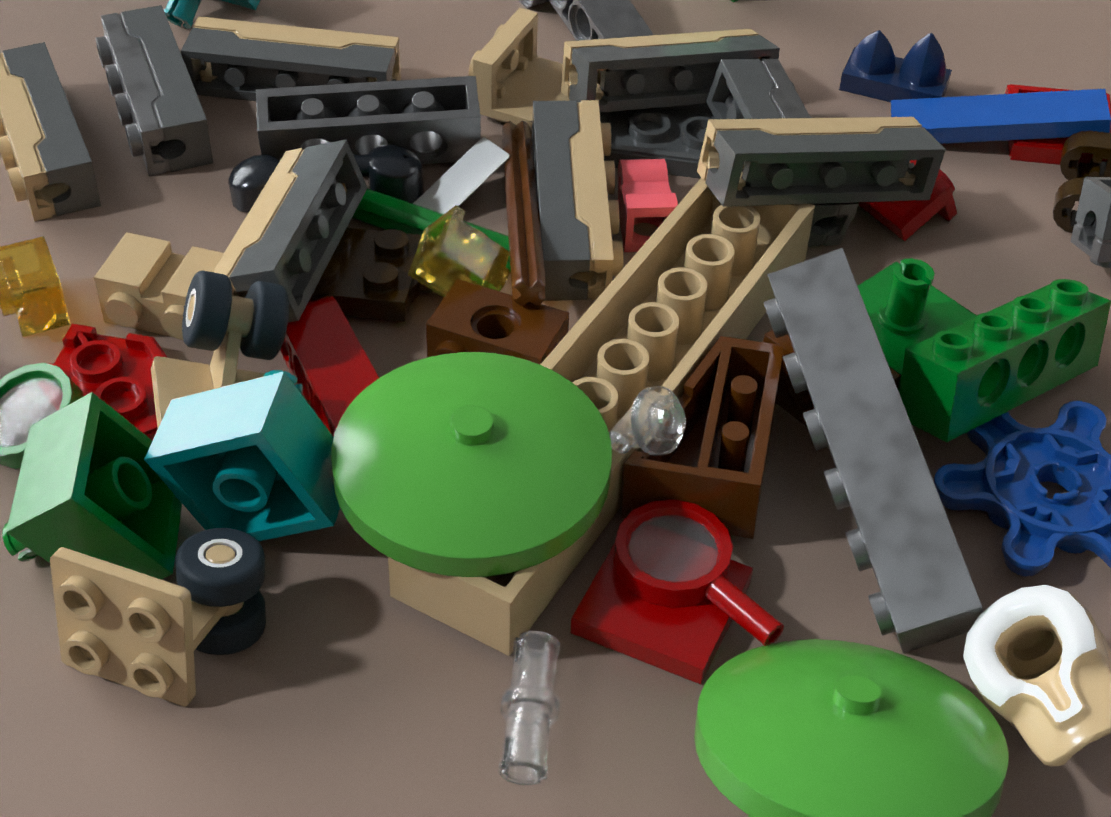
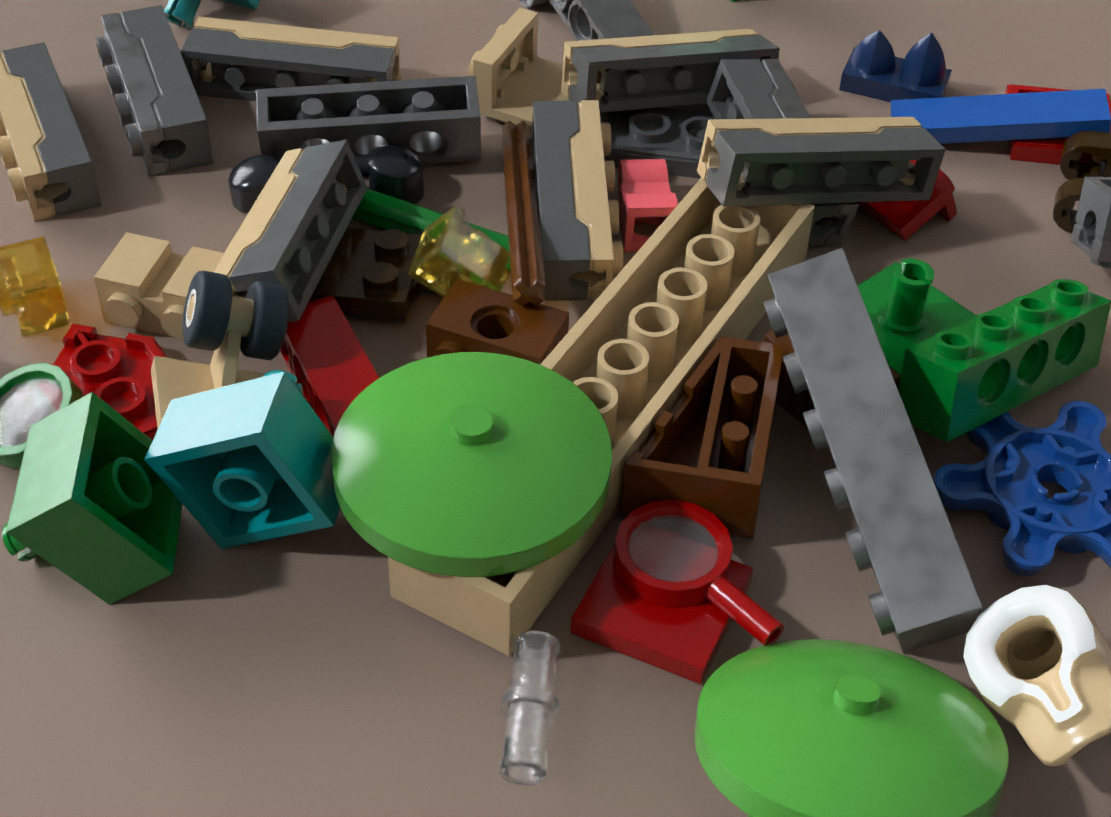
tan plate [50,528,266,706] -> none
white sticker [413,137,510,216] -> none
clear plate [609,386,686,455] -> none

